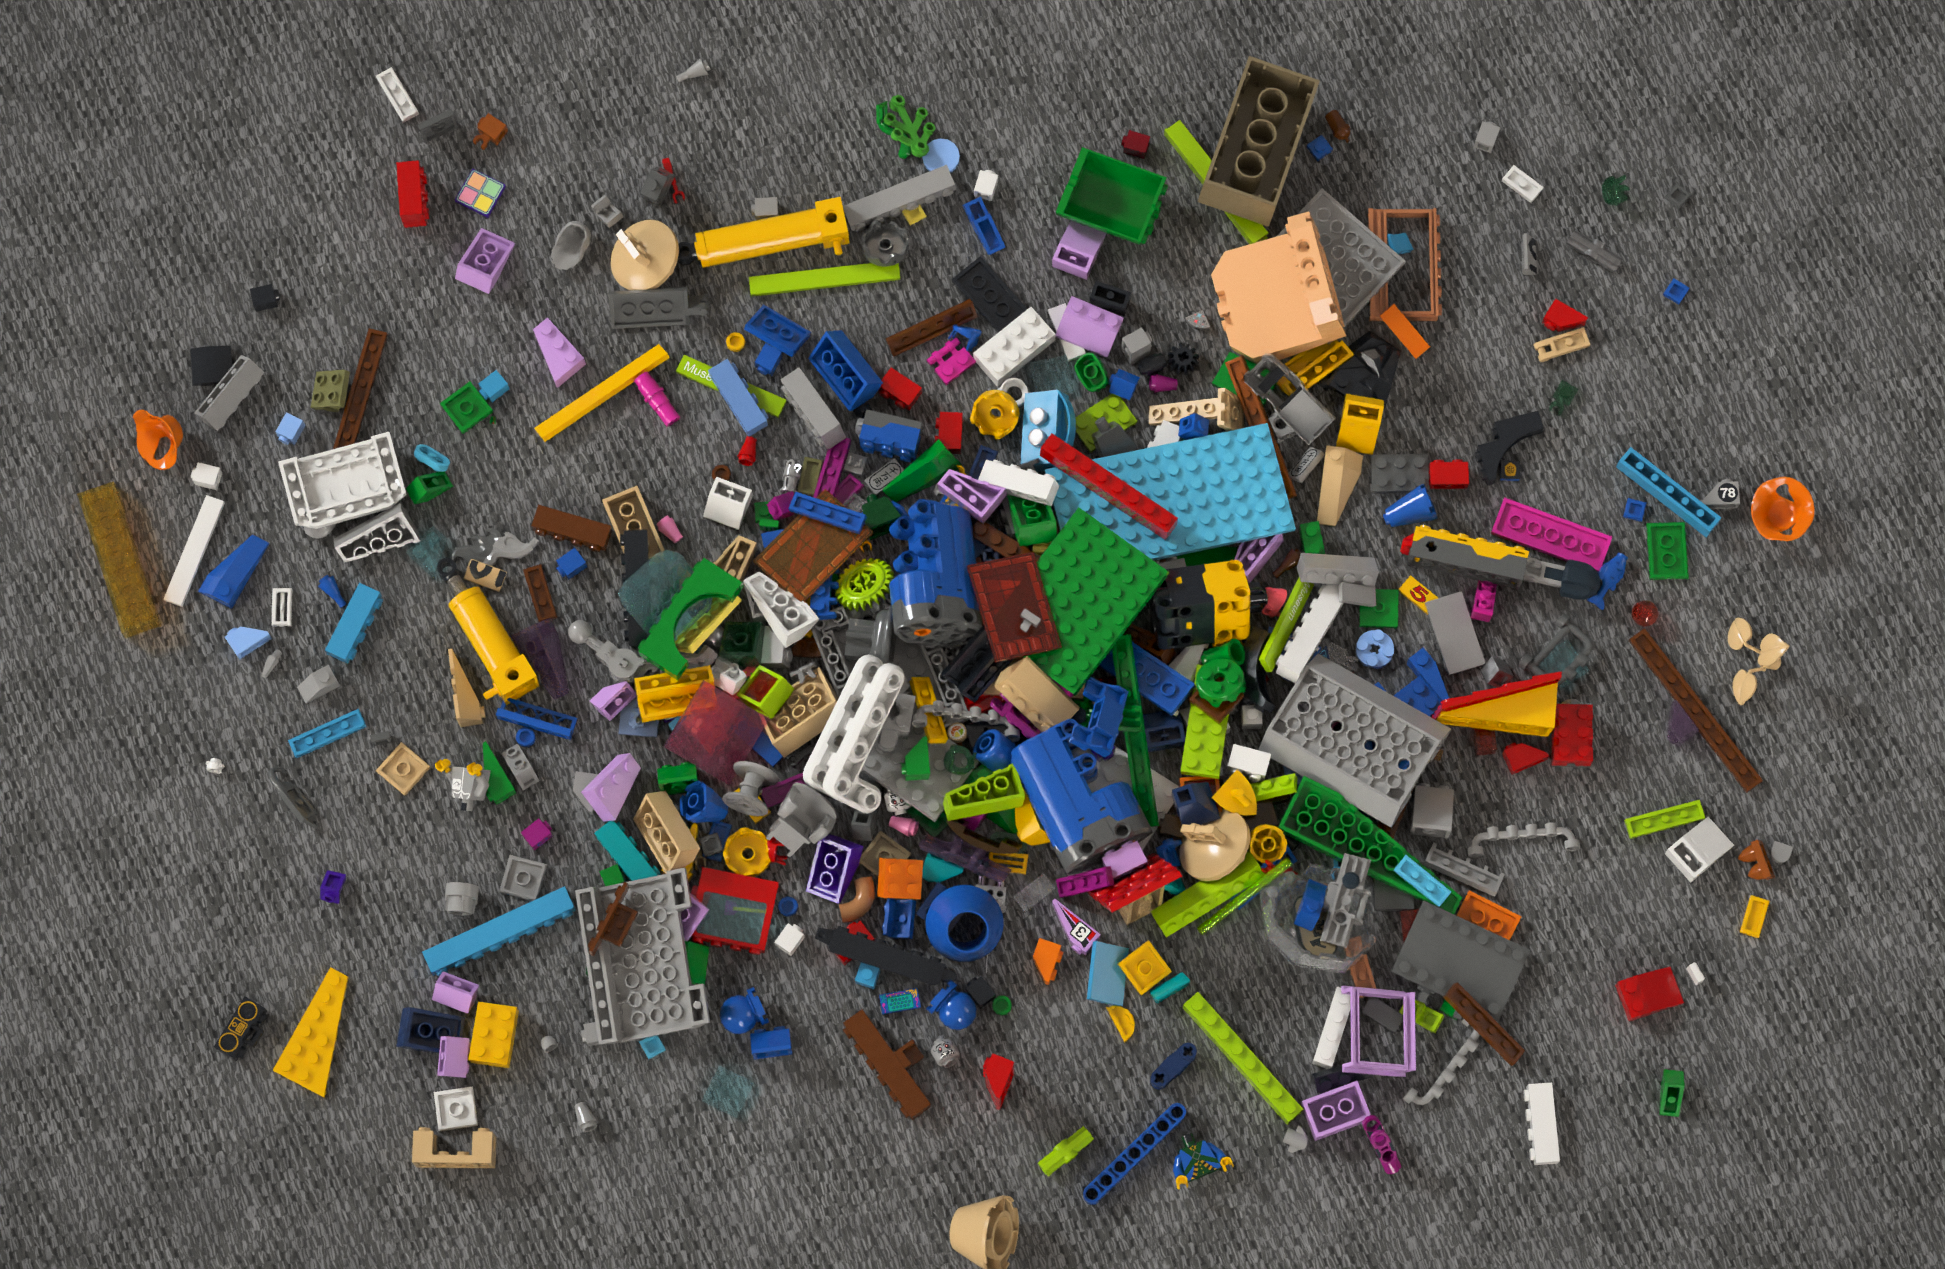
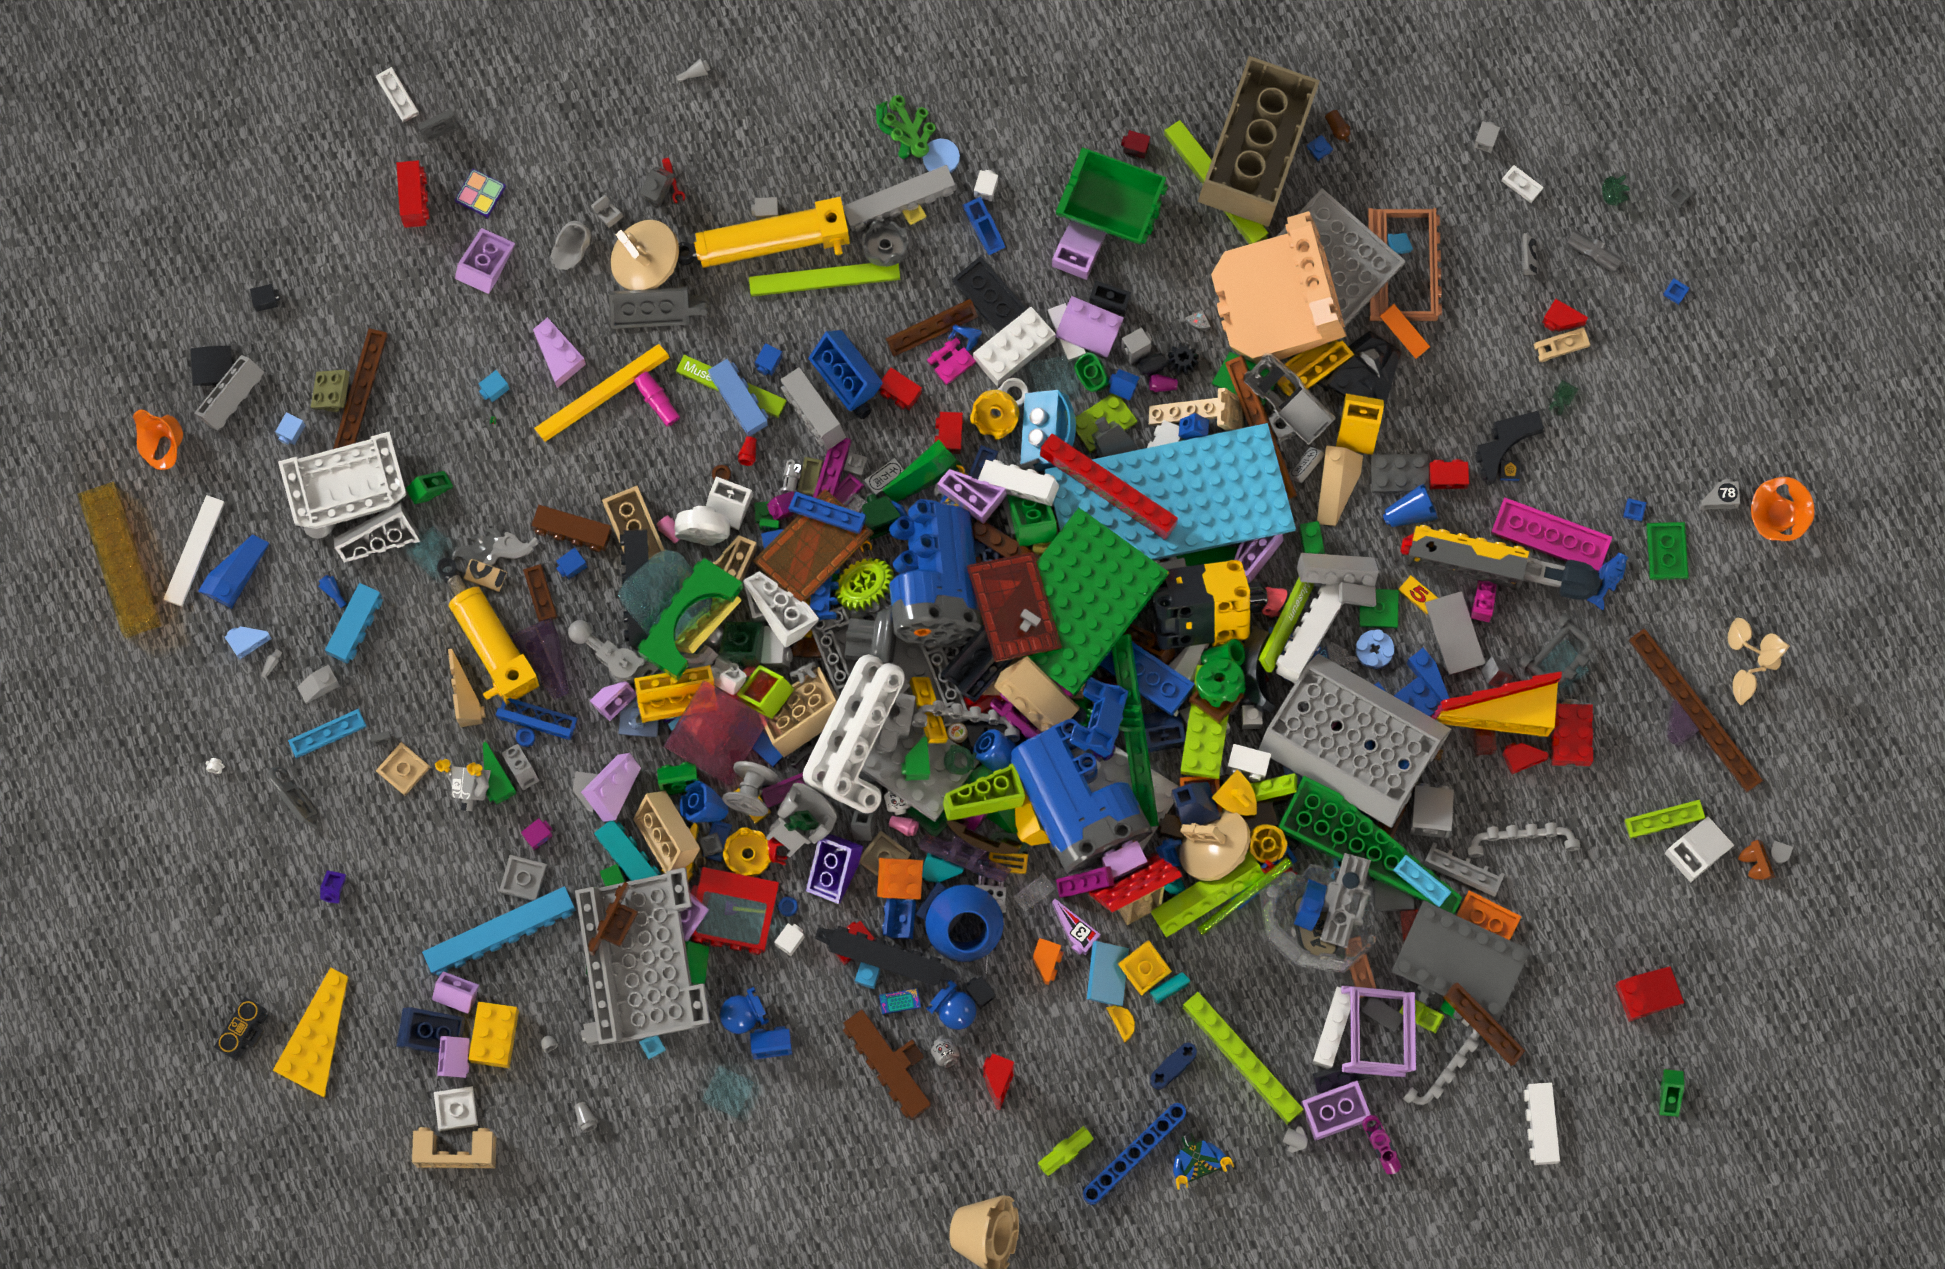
white brick [191,462,222,490] -> none
white tile [272,588,293,627] -> none
medium azure plate [414,444,450,472] -> none
green plate [440,382,493,434] -> none
light grey piece [444,882,479,916] -> none
dark orange brick [473,113,508,150] -> none
yellow tile [726,332,745,352] -> none
blue tile [744,304,811,357] -> none
medium nougat cylinder [839,877,875,923] -> none
blue piece [855,409,923,462] -> none
green tile [992,995,1012,1016] -> none
reddish brown cone [1272,548,1301,578] -> none
dark azure brick [1616,447,1721,538] -> none
clear red piece [1632,600,1658,627] -> none
white tile [1686,962,1705,985] -> none
yellow tile [1739,895,1770,938] -> none
none -> white piece [674,506,730,546]
none -> dark green plate [784,810,819,831]

